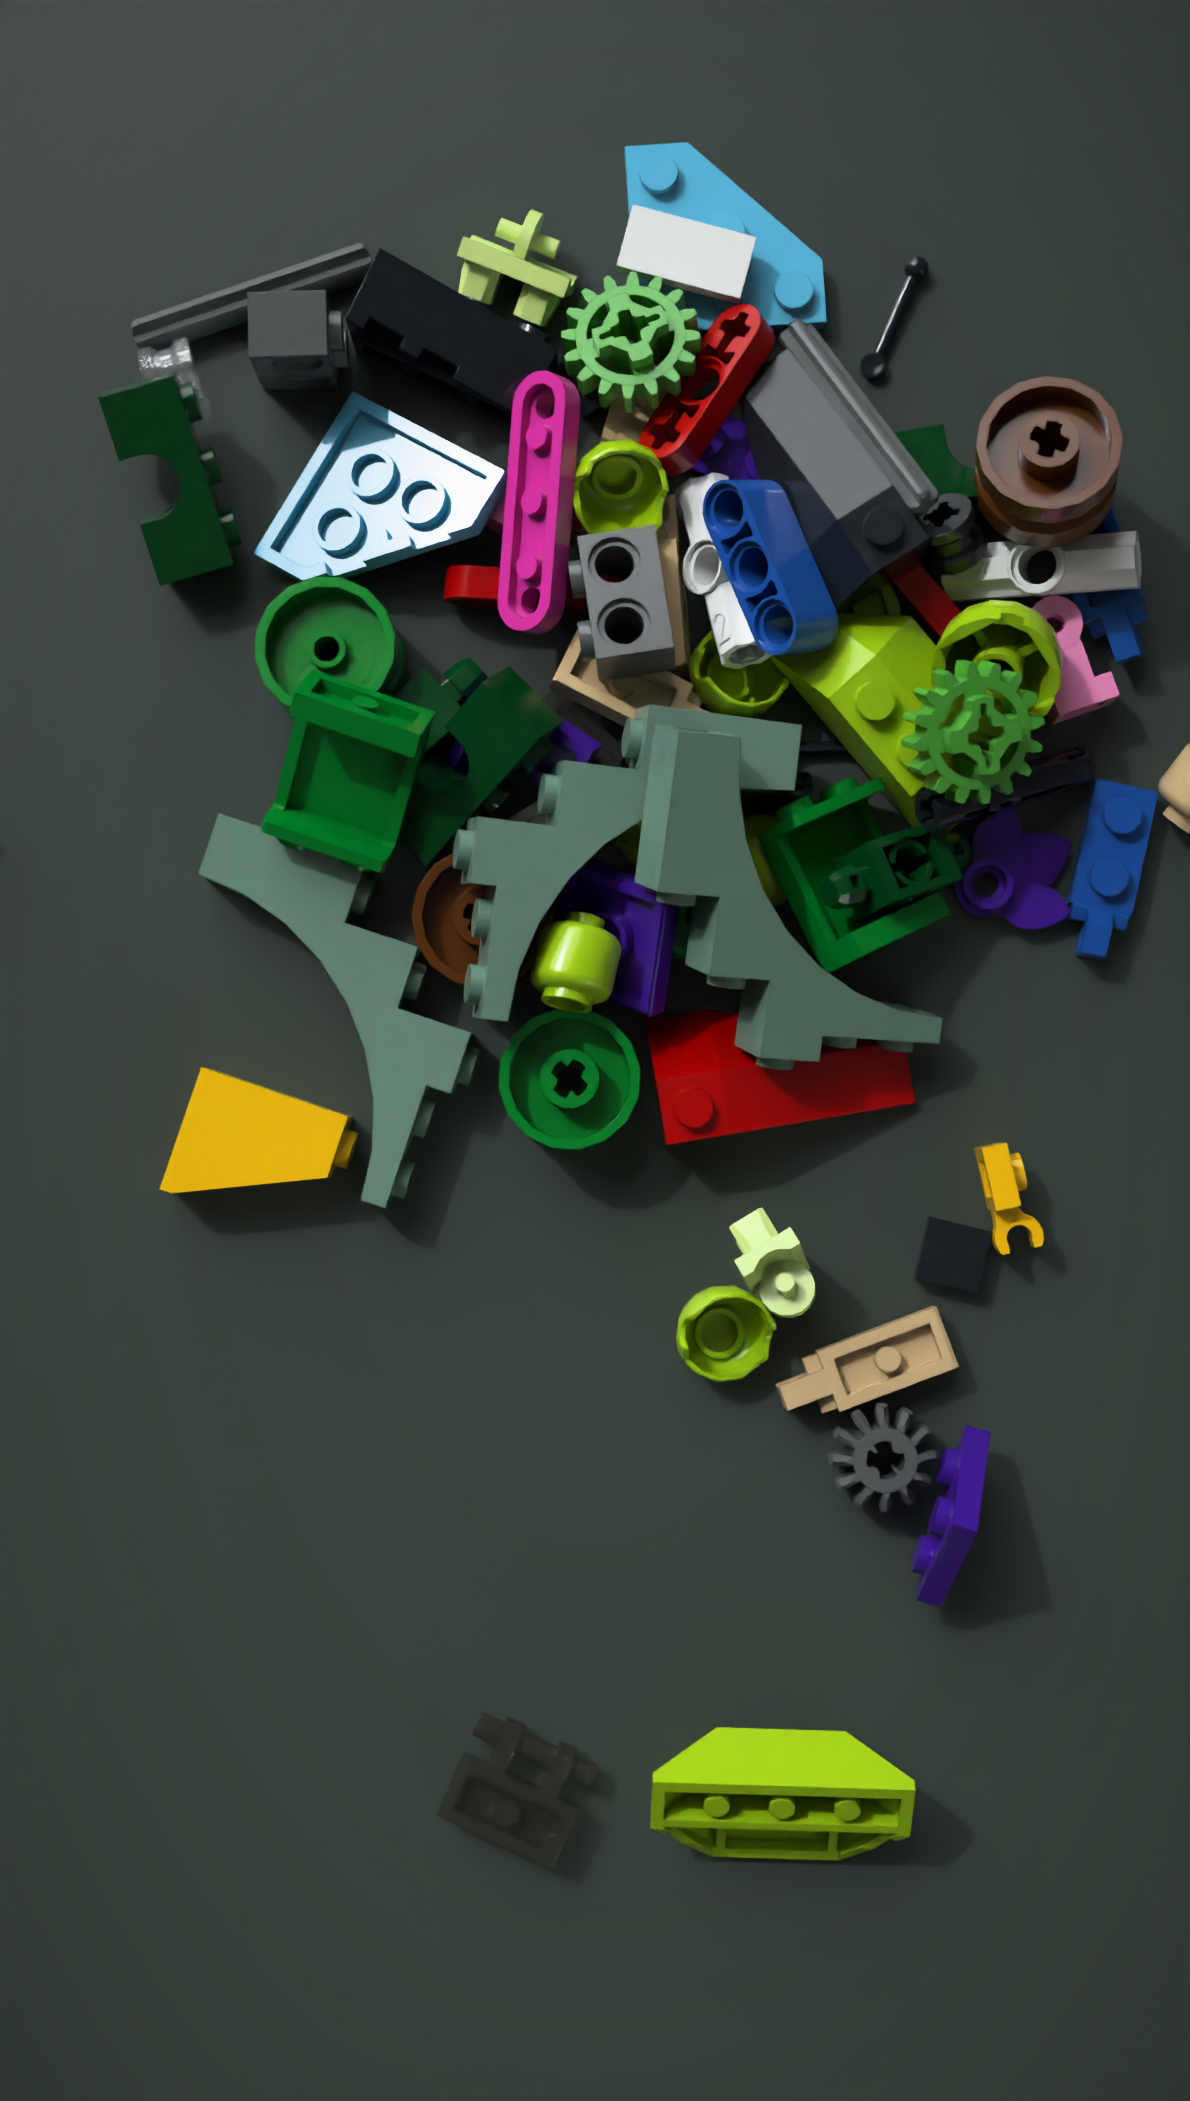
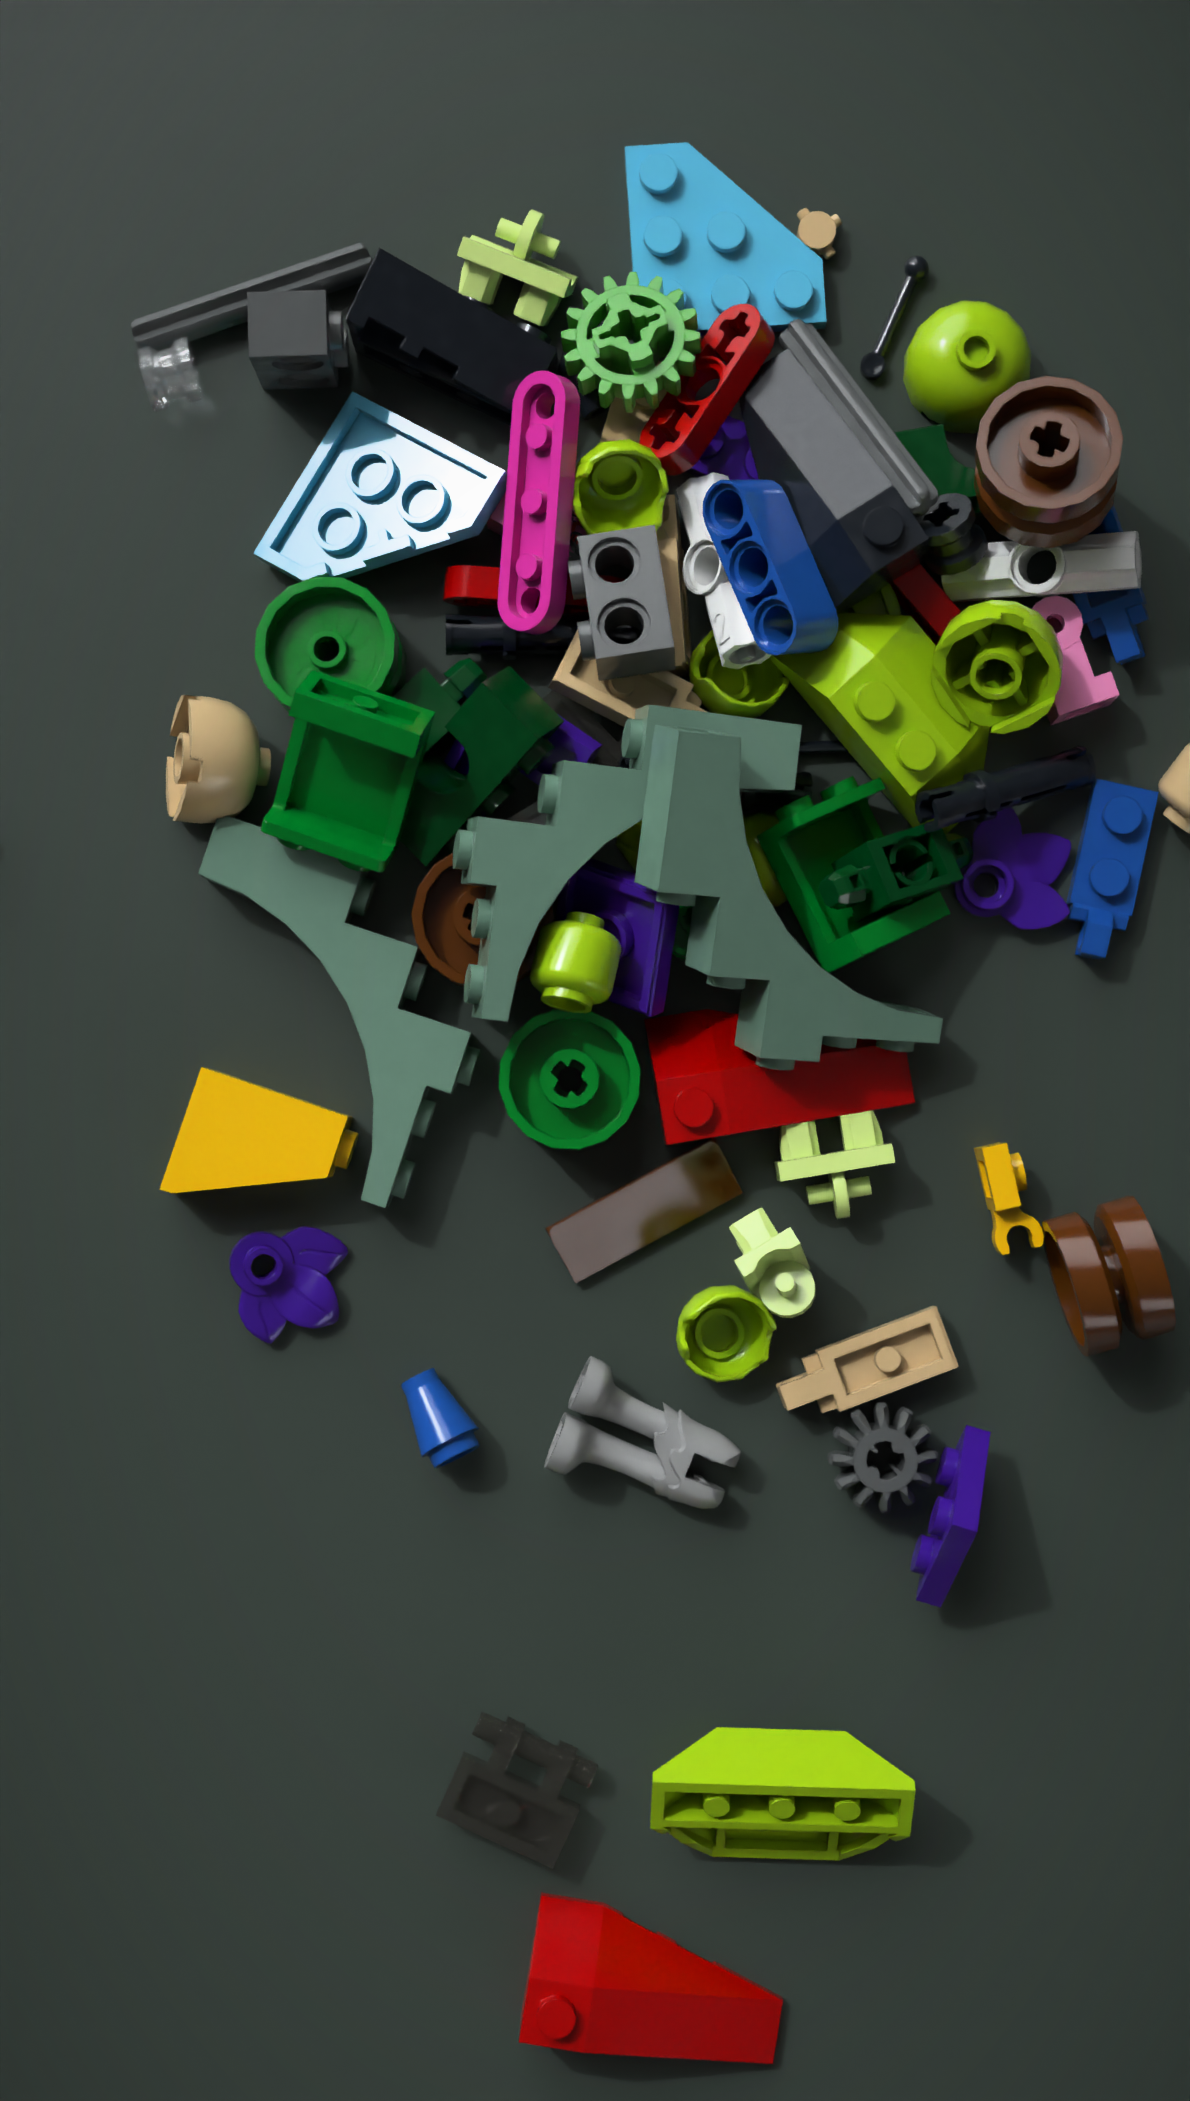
dark green arch [98,370,243,586] -> none
white tile [616,204,756,304] -> none
bright green gear [901,659,1045,804] -> none
black tile [913,1216,992,1294] -> none
none -> tan cylinder [166,695,271,824]
none -> dark purple plate [229,1226,348,1344]
none -> blue cone [400,1368,480,1469]
none -> black pin [446,614,637,660]
none -> red wedge [519,1892,783,2064]
none -> light grey piece [544,1356,741,1509]
none -> slope [545,1137,743,1283]
none -> yellowish green hips [774,1110,895,1219]
none -> tan piece [797,208,842,260]
none -> lime cylinder [903,301,1031,433]
none -> reddish brown wheel [1042,1195,1176,1357]

